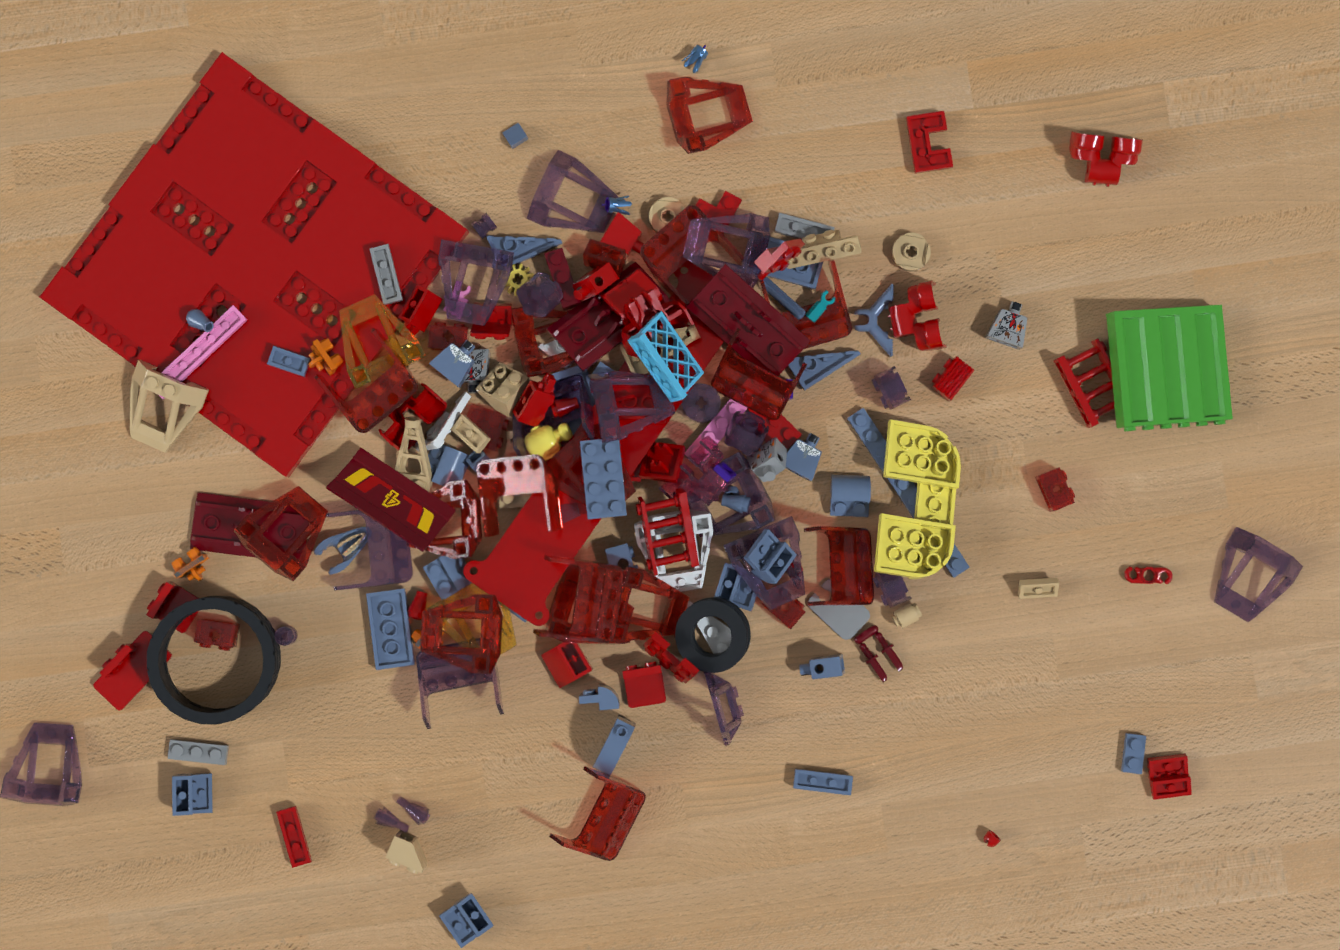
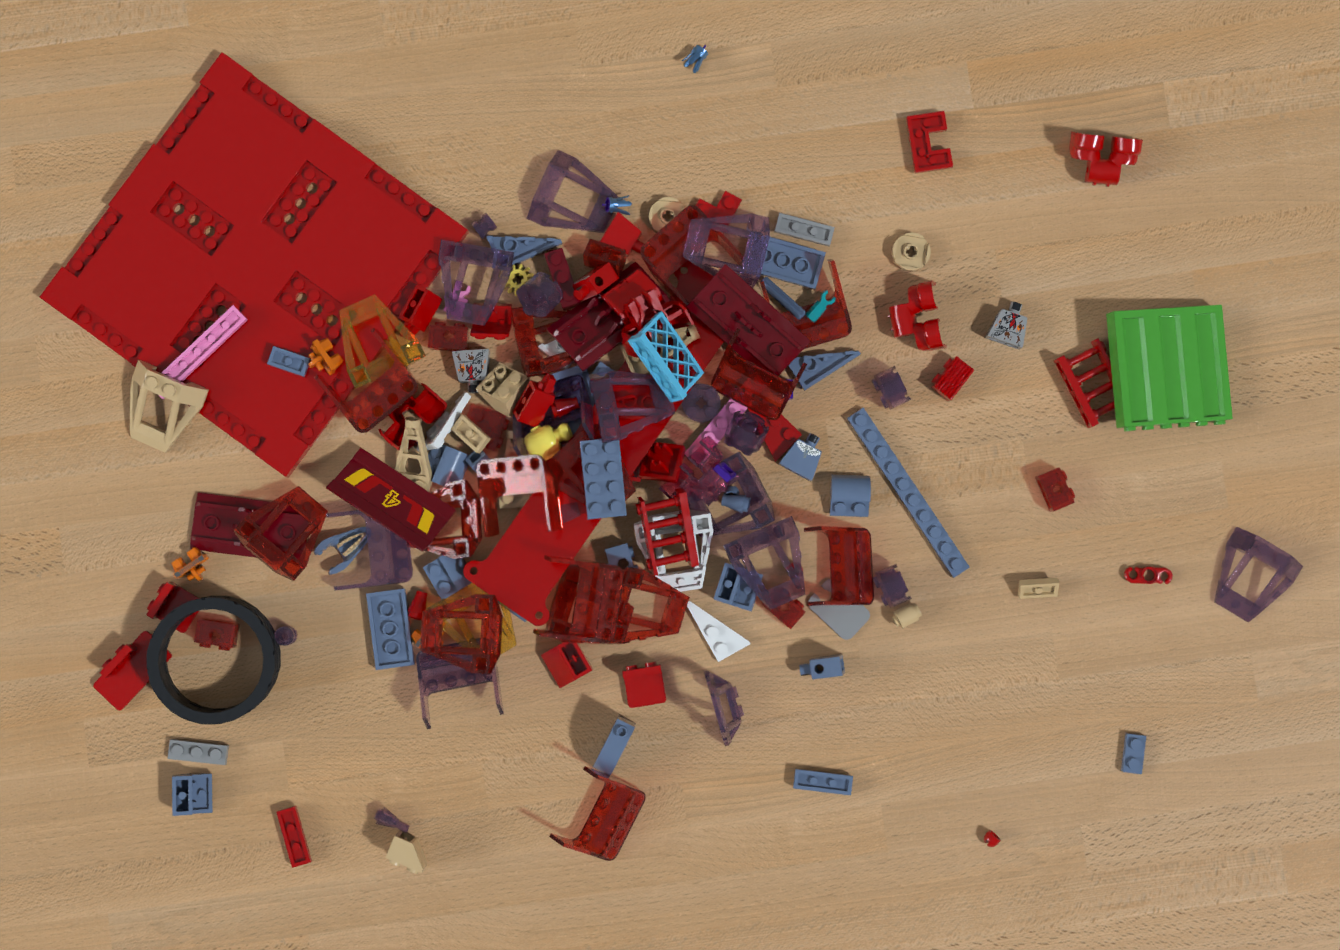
windscreen [0,723,82,806] -> none
sand blue cone [186,309,214,332] -> none
light grey plate [370,244,403,305] -> none
cone [396,796,430,825] -> none
sand blue torso [429,340,475,388] -> none
sand blue brick [439,893,494,948] -> none
sand blue slope [502,123,528,149] -> none
sand blue brick [579,684,620,710] -> none
red plate [643,632,700,684] -> none
clear red windscreen [666,77,753,154] -> none
black tyre [675,597,751,673] -> none
sand blue brick [744,529,797,584] -> none
light grey torso [746,437,787,482] -> none
red plate [754,239,805,280] -> none
tan bracket [787,230,862,269] -> none
sand blue piece [854,284,894,357] -> none
dark red piece [854,625,903,683] -> none
light yellow plate [874,420,961,579] -> none
red slope [1147,753,1192,800] -> none

